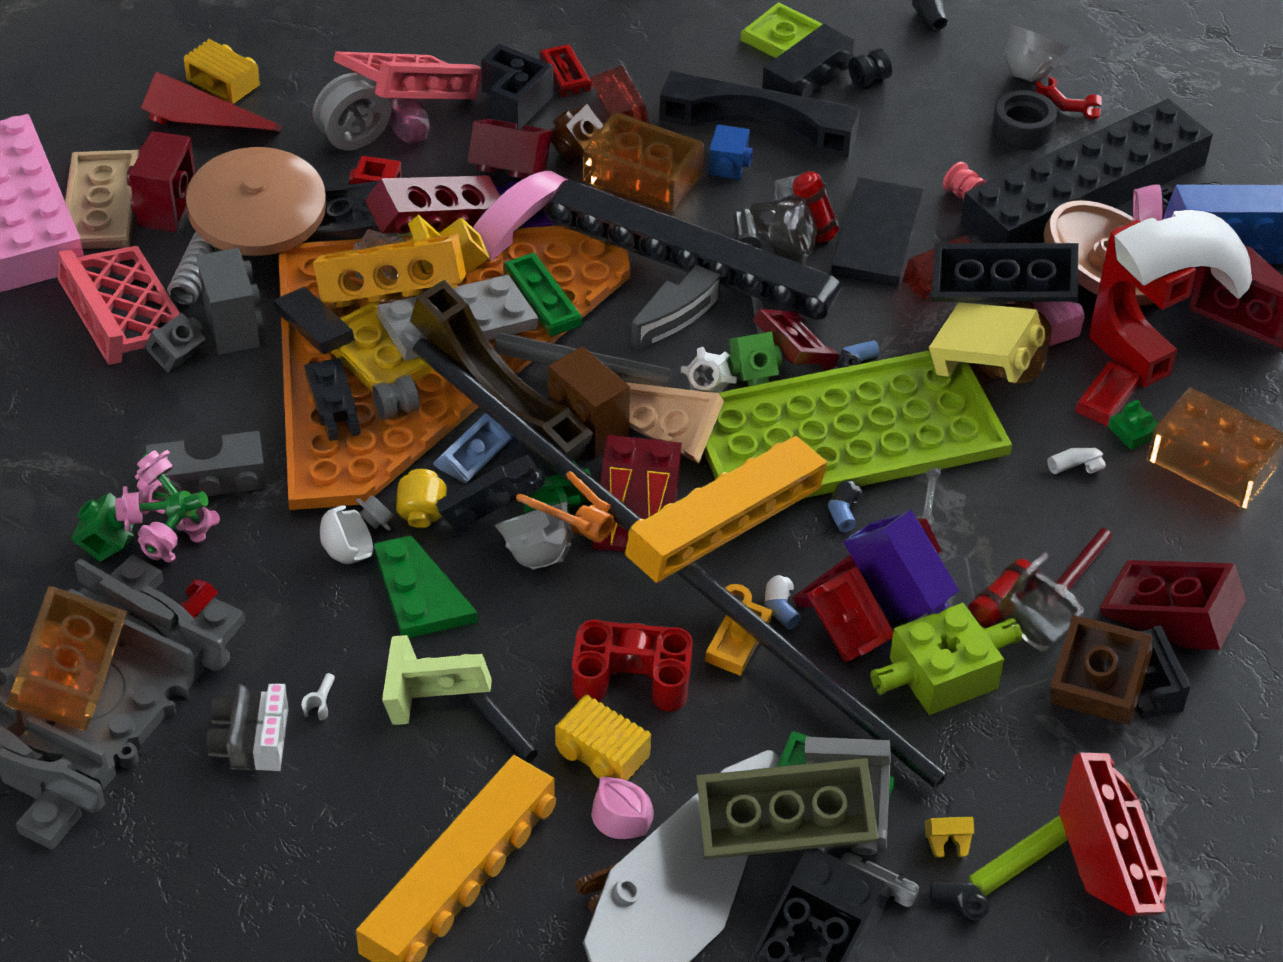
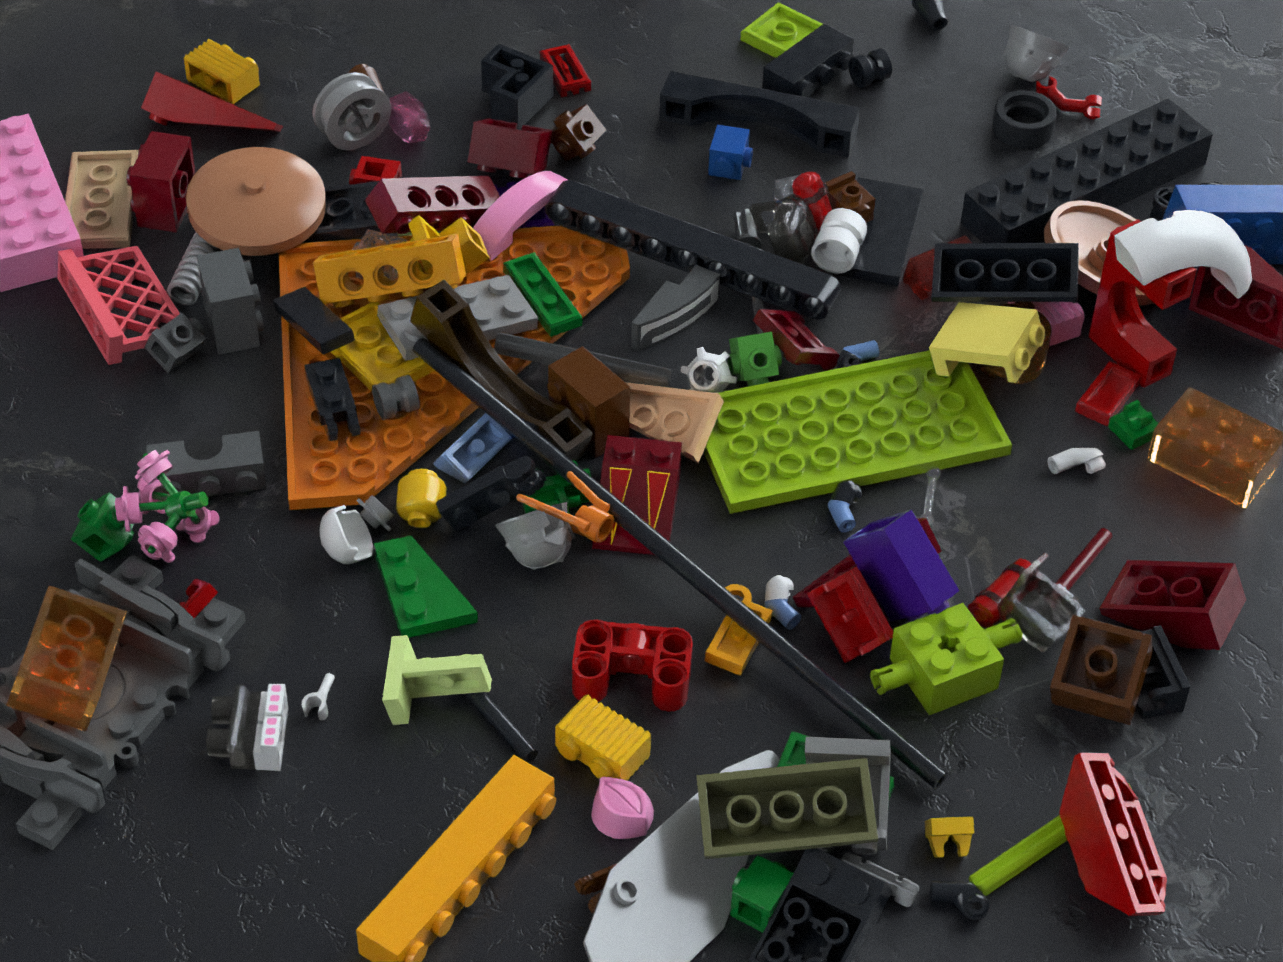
coral fence [333,51,482,100] -> none
clear orange brick [583,112,704,212] -> none
clear red hinge [590,65,650,134] -> none
light orange brick [625,435,828,583] -> none
coral bush [942,161,987,201] -> none
bright pink hat [1133,184,1162,222] -> none
none -> green brick [730,855,794,933]
none -> white wheel [811,208,867,274]
none -> reddish brown brick [824,171,876,223]

